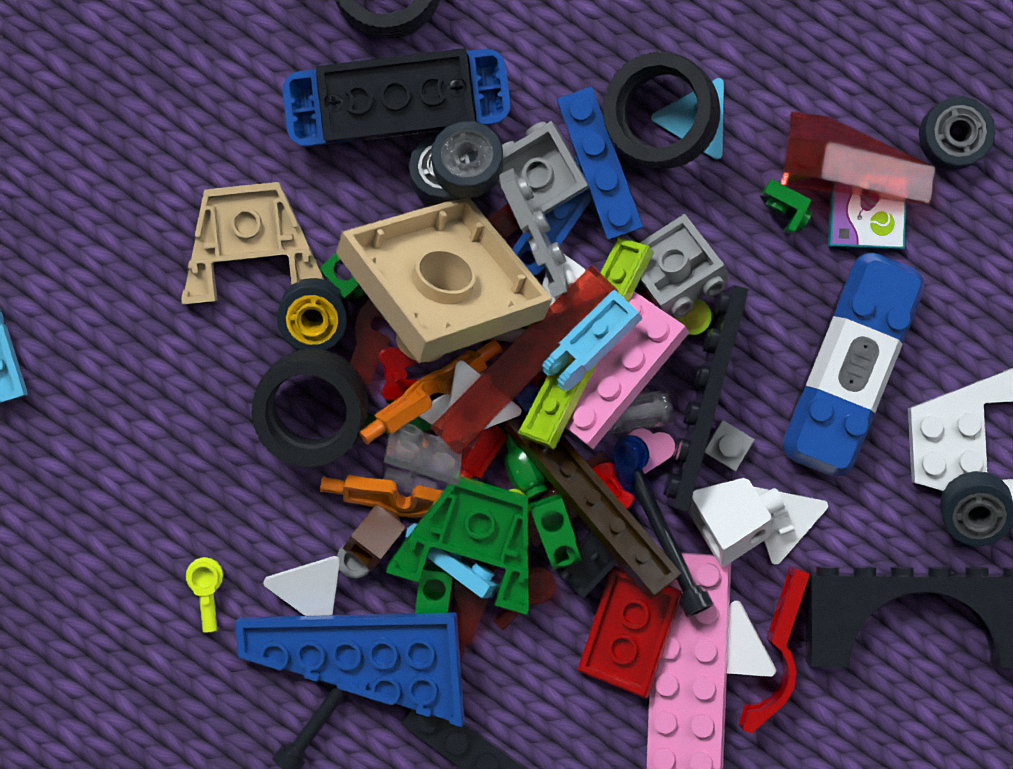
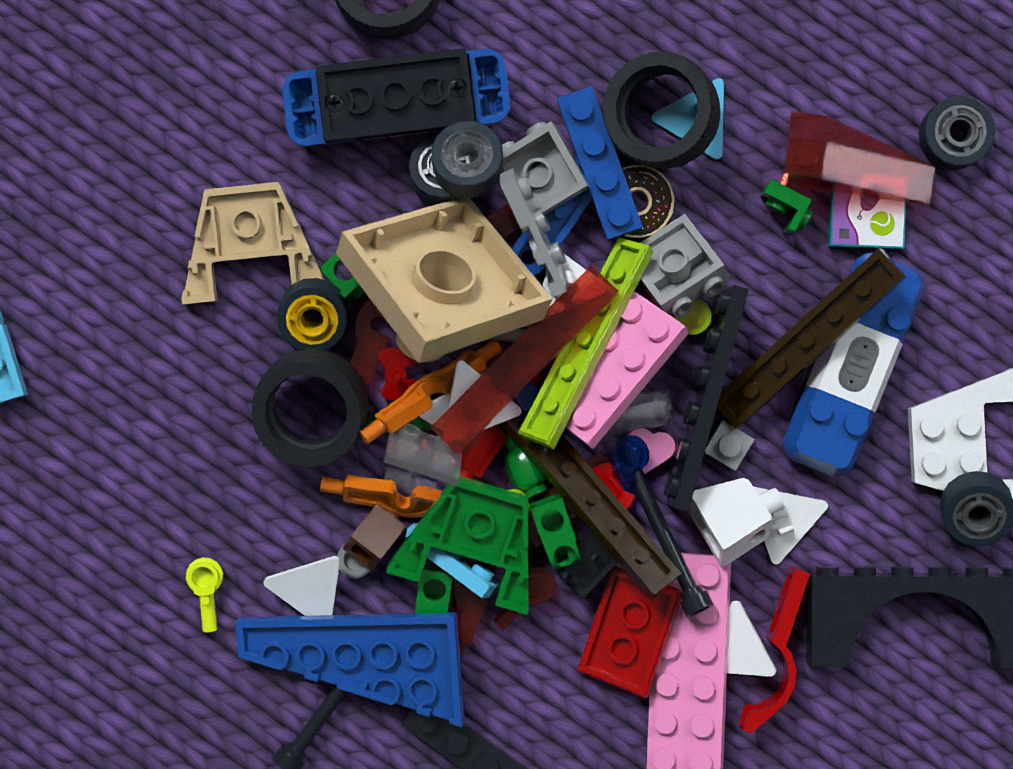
medium azure hinge [543,290,643,391] -> none
none -> tile [622,164,675,239]
none -> dark brown plate [717,248,907,429]

